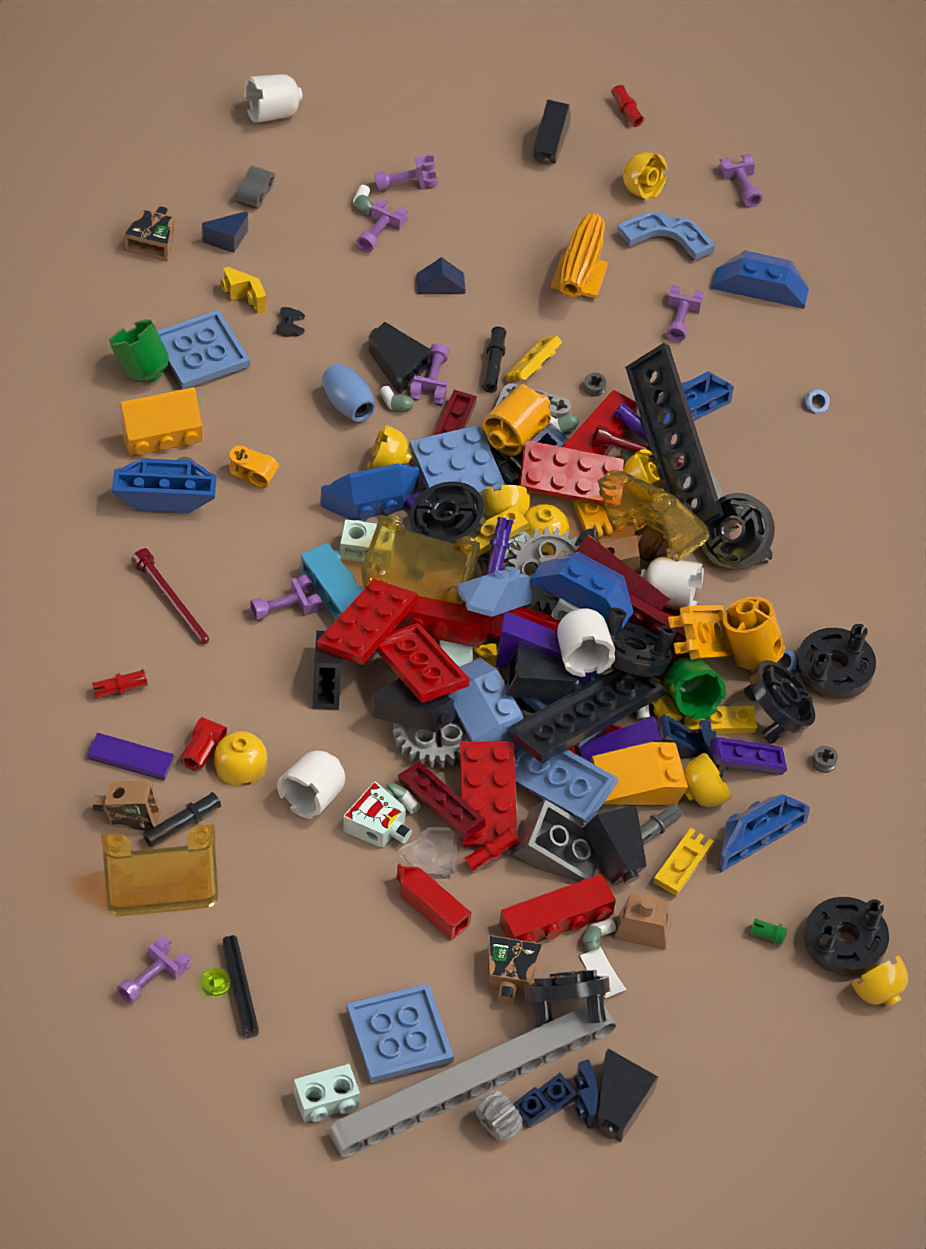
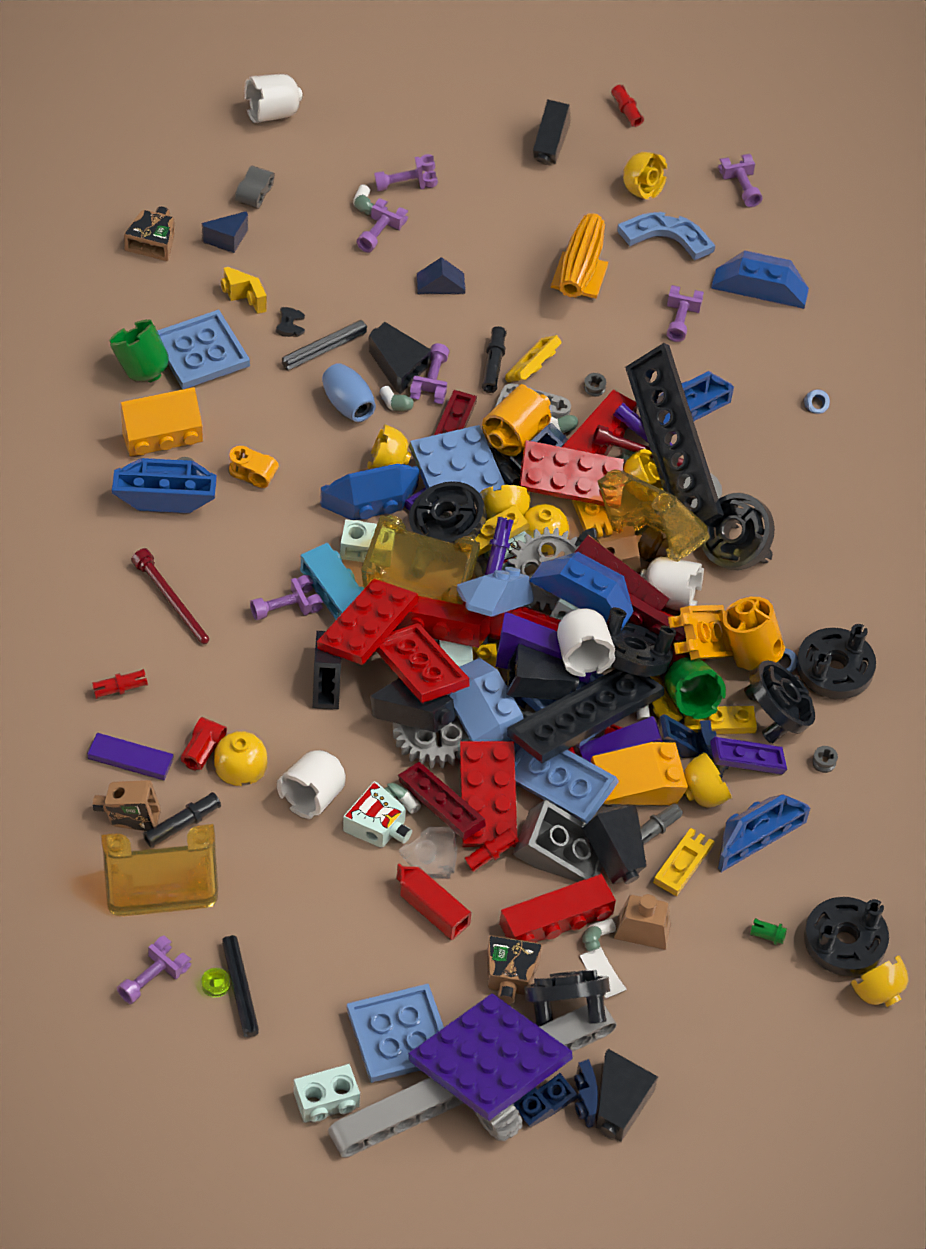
none -> axle [282,320,367,370]
none -> dark purple plate [408,993,573,1121]

